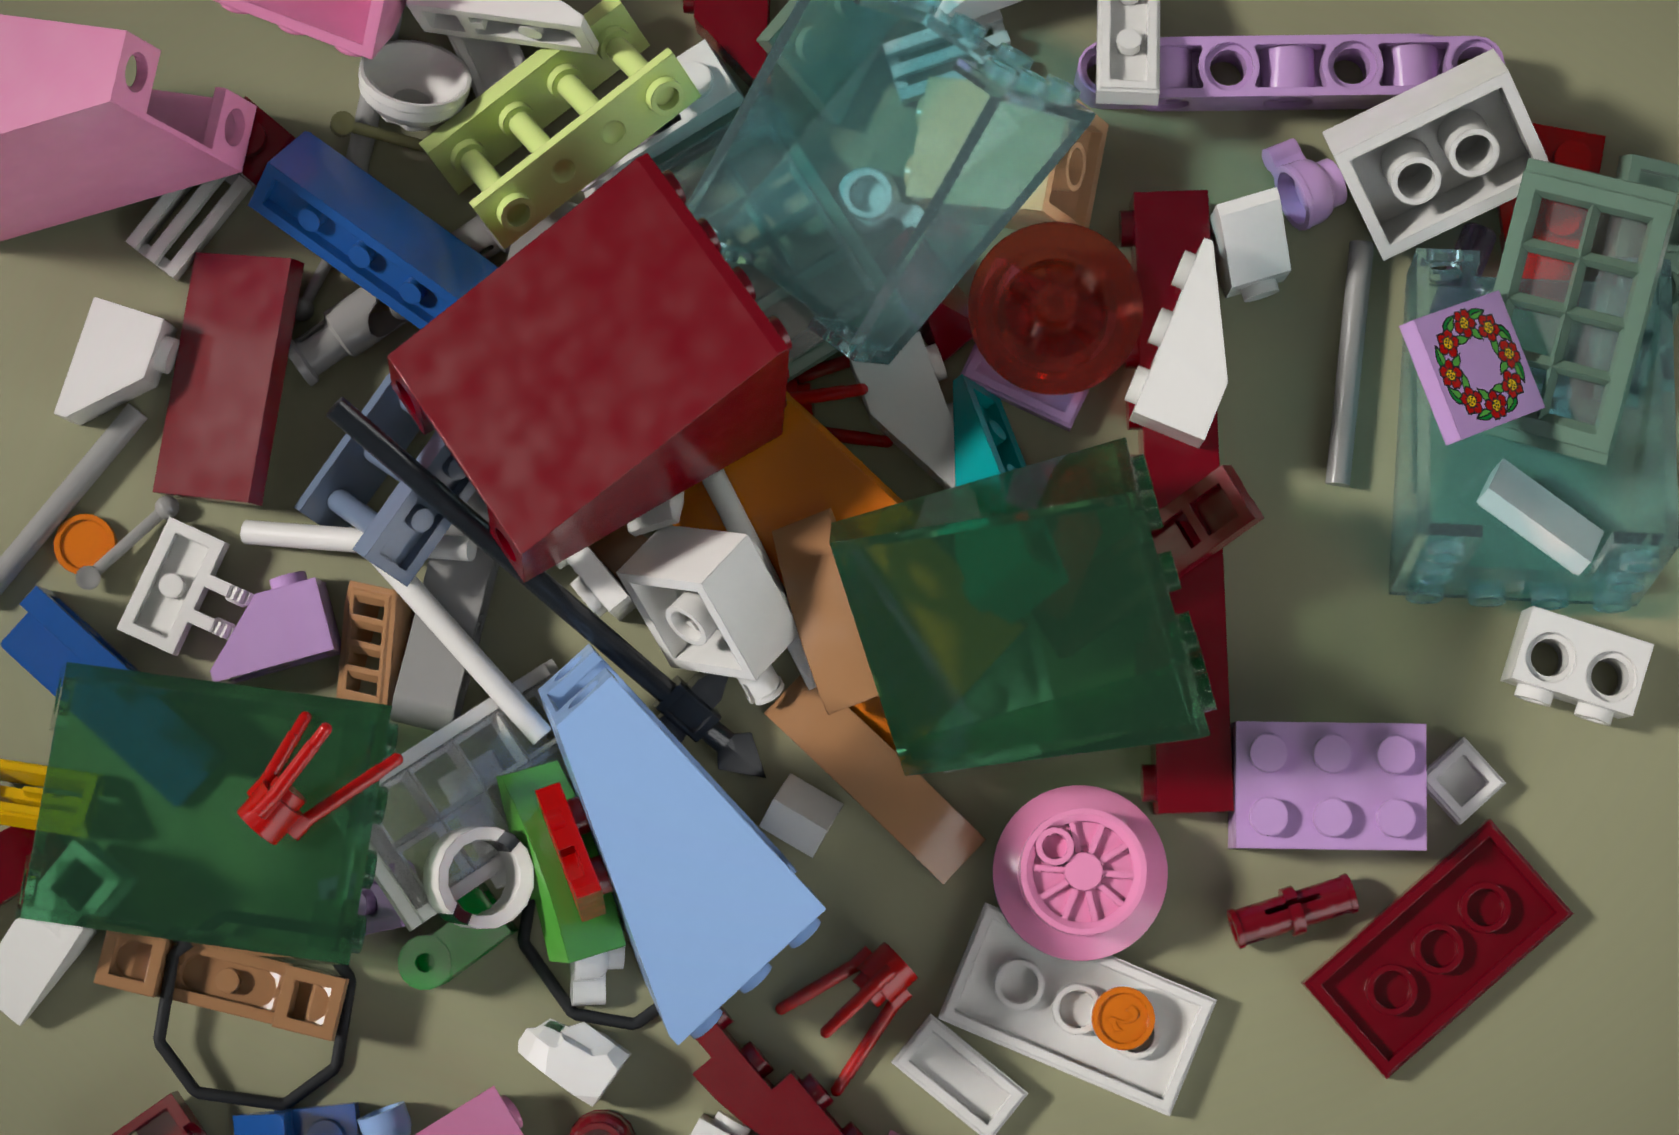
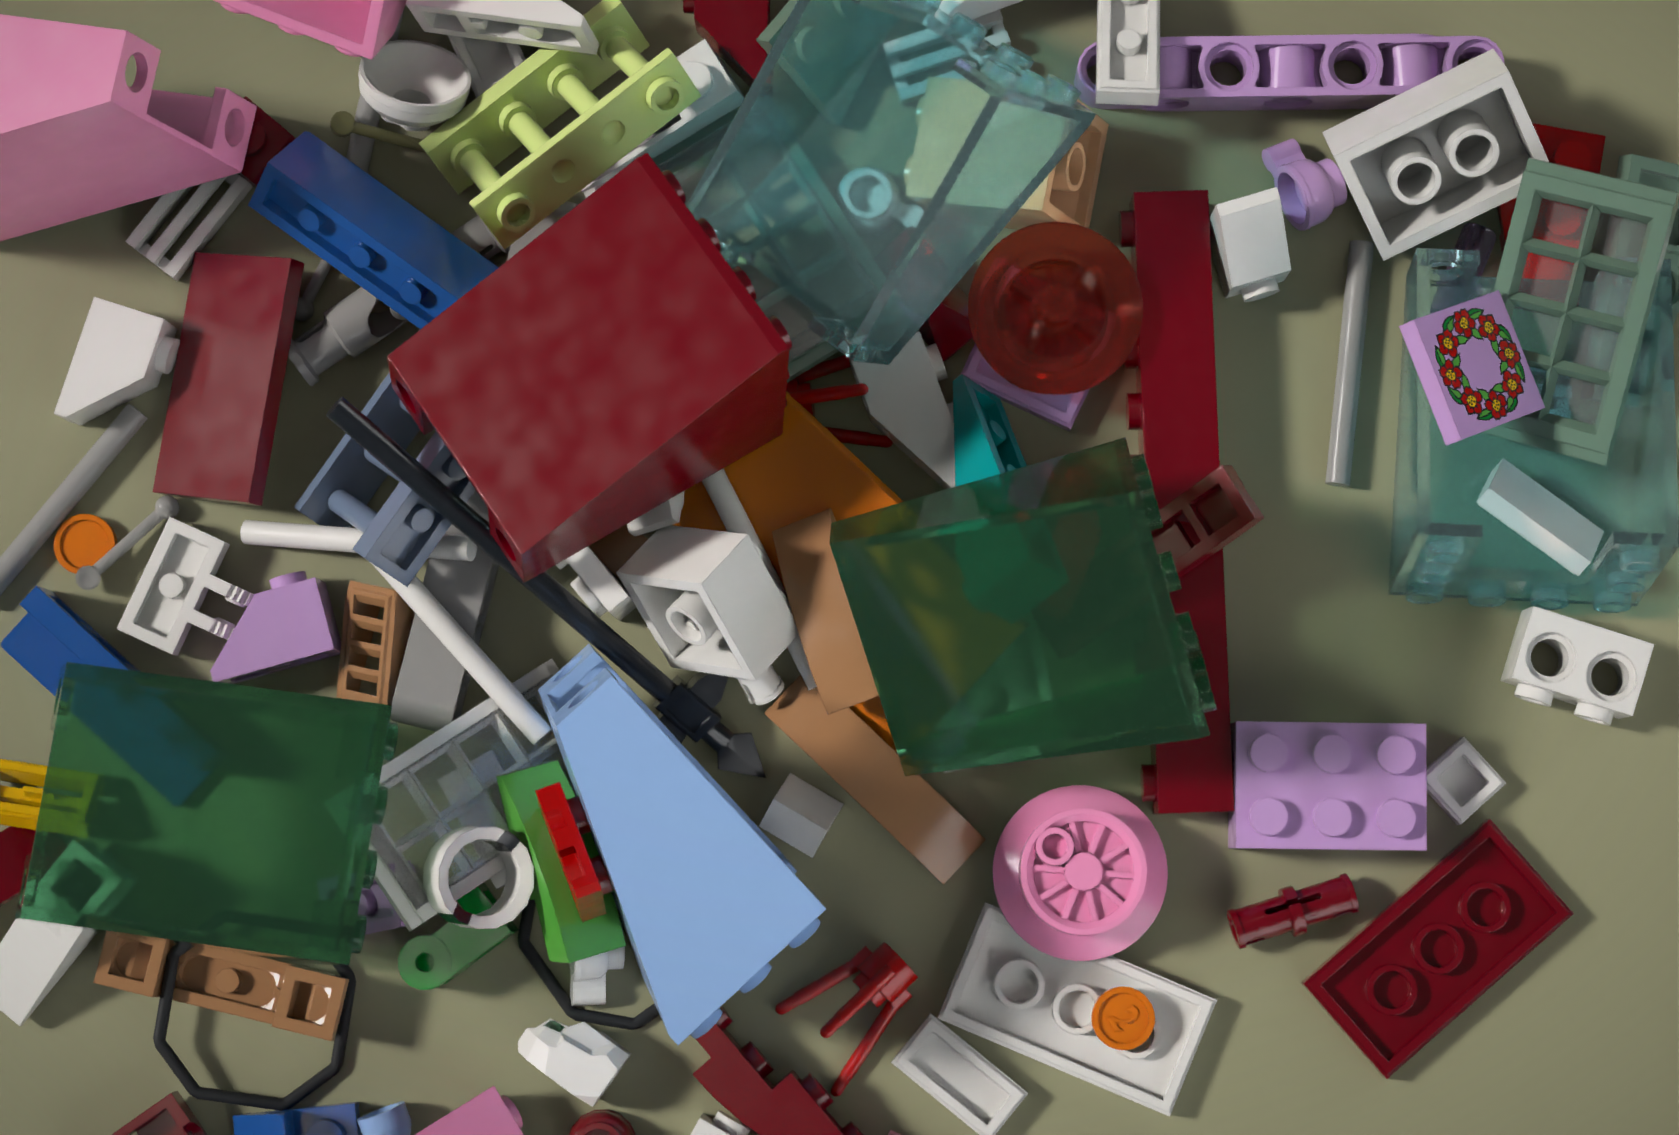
red plant [237,711,403,845] -> none
white slope [1124,237,1228,448] -> none

